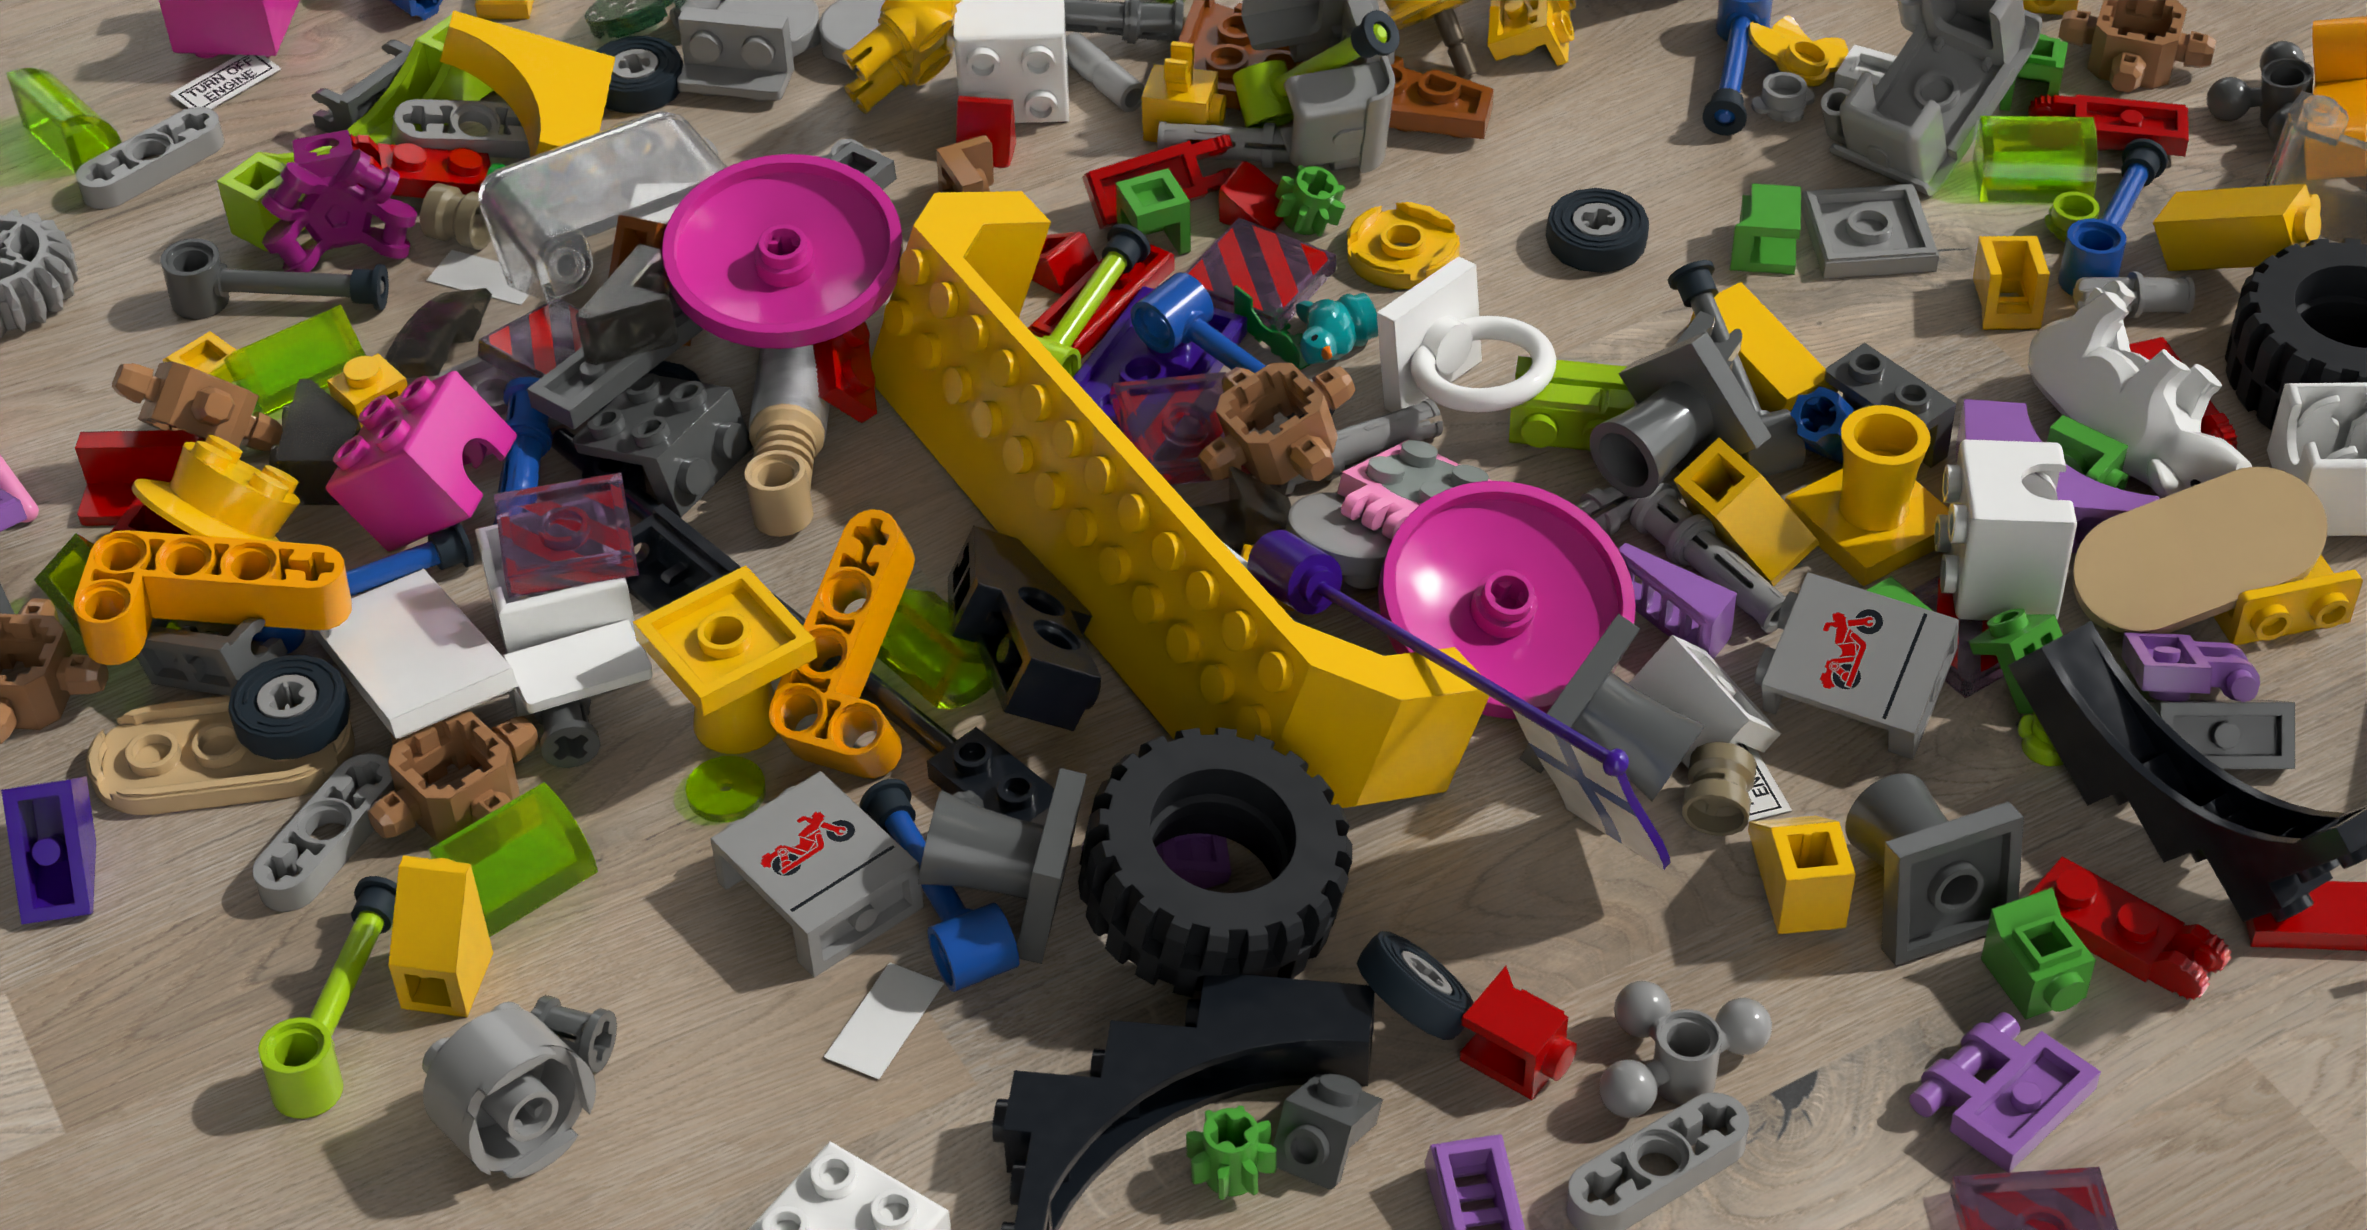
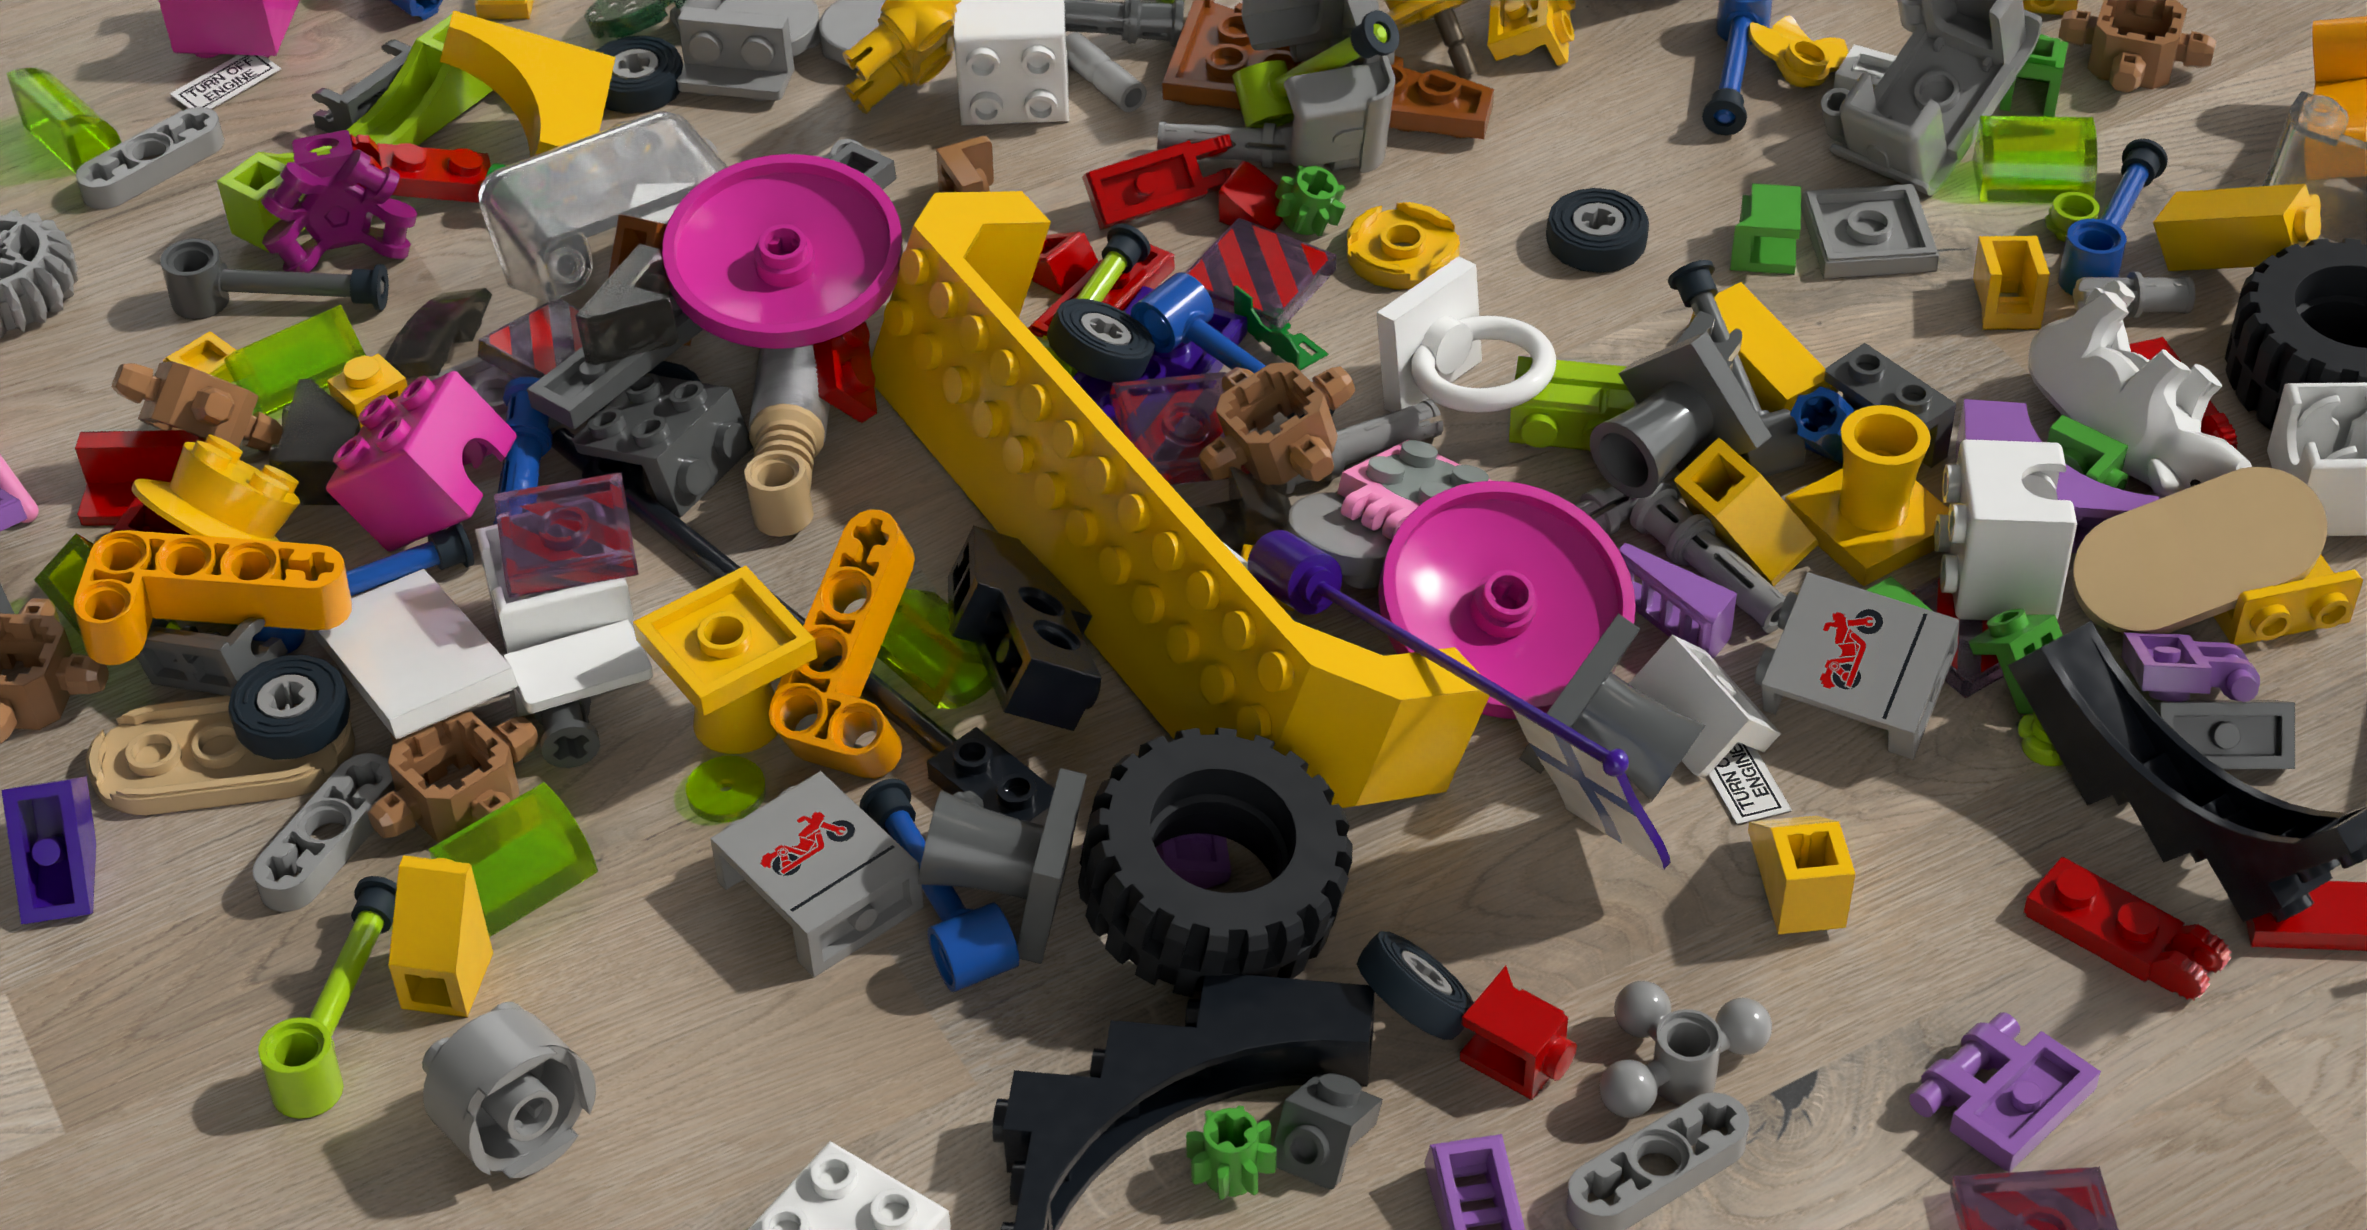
light grey beam [391,99,530,158] -> none
dark tan wheel [420,183,499,250] -> none
white sticker [426,250,546,305] -> none
dark grey bush [530,995,617,1073] -> none
black hinge [621,503,740,612] -> none
white sticker [824,962,944,1079] -> none
red slope [956,96,1016,168] -> none
bright green panel [1116,168,1191,255] -> none
yellow brick [1141,41,1227,143] -> none
teal animal [1296,293,1378,364] -> none
dark tan wheel [1682,742,1757,836] -> none
light grey plate [1751,72,1815,122] -> none
dark grey plant [1845,773,2024,966] -> none
bright green window [1981,887,2096,1020] -> none
red hinge [2027,94,2189,157] -> none
dark grey piece [2206,41,2314,151] -> none
none -> black bush [1047,299,1155,383]

